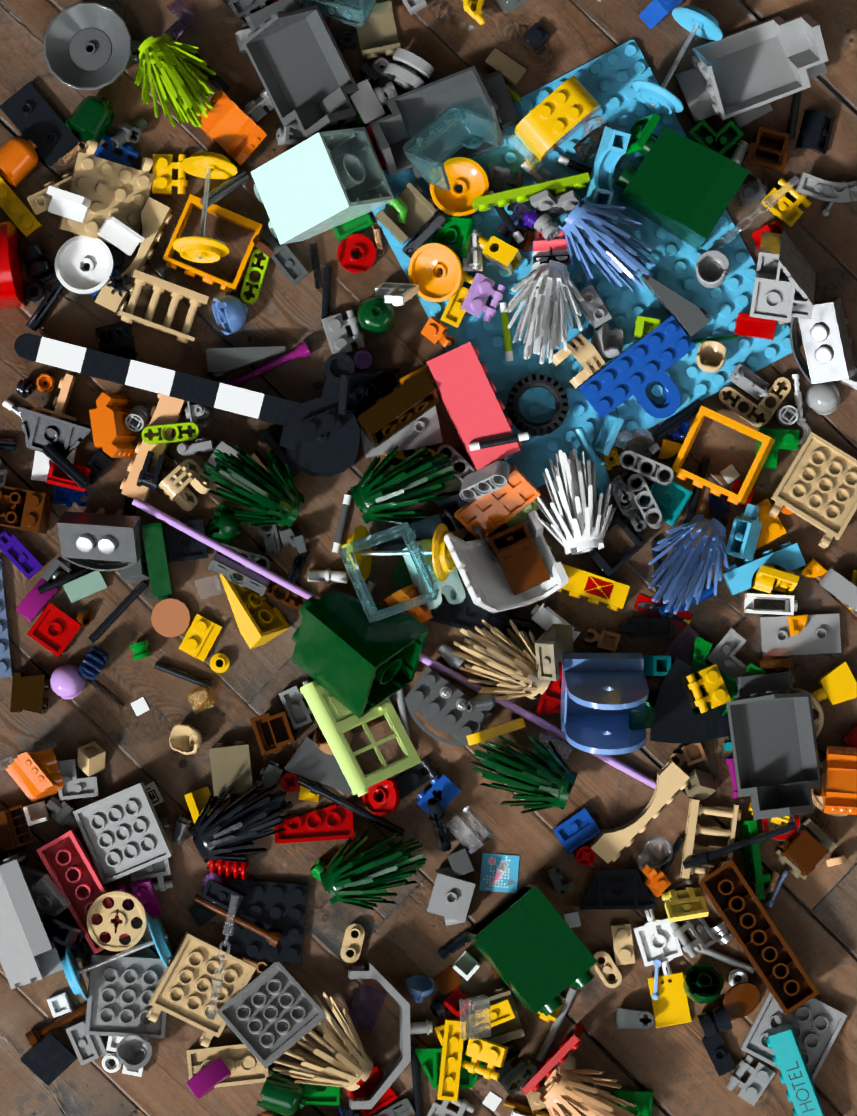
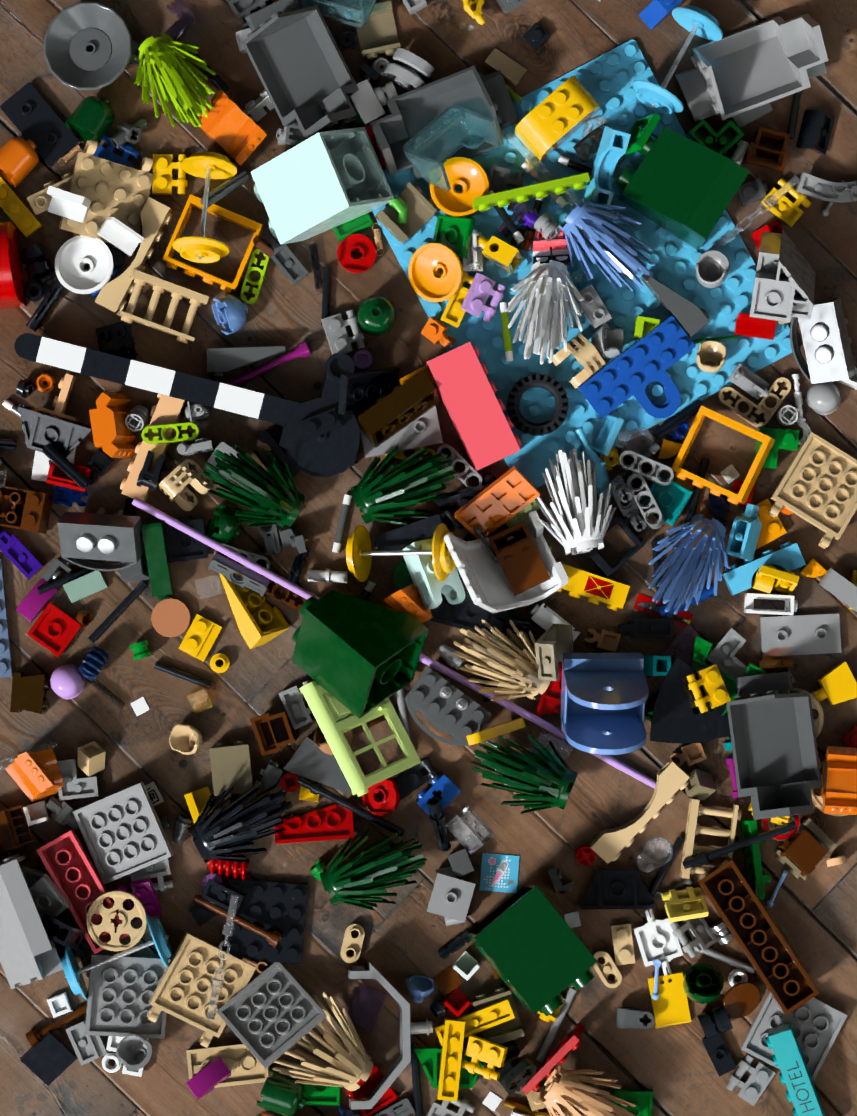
black gear [107,272,132,297] -> none
clear light blue window [339,522,439,624] -> none
white plate [375,282,419,306] -> none
black hinge [402,210,446,258] -> none
light grey beam [459,461,511,502] -> none
clear plate [460,996,491,1040] -> none
dark grey cone [465,693,496,712] -> none
black bar [469,432,529,451] -> none
light grey plate [529,189,582,219] -> none
blue plate [552,807,601,854] -> none
bracket [629,702,657,730] -> none
orange plate [641,864,671,897] -> none
light nougat piece [766,867,780,898] -> none
light orange tile [787,614,808,637] -> none

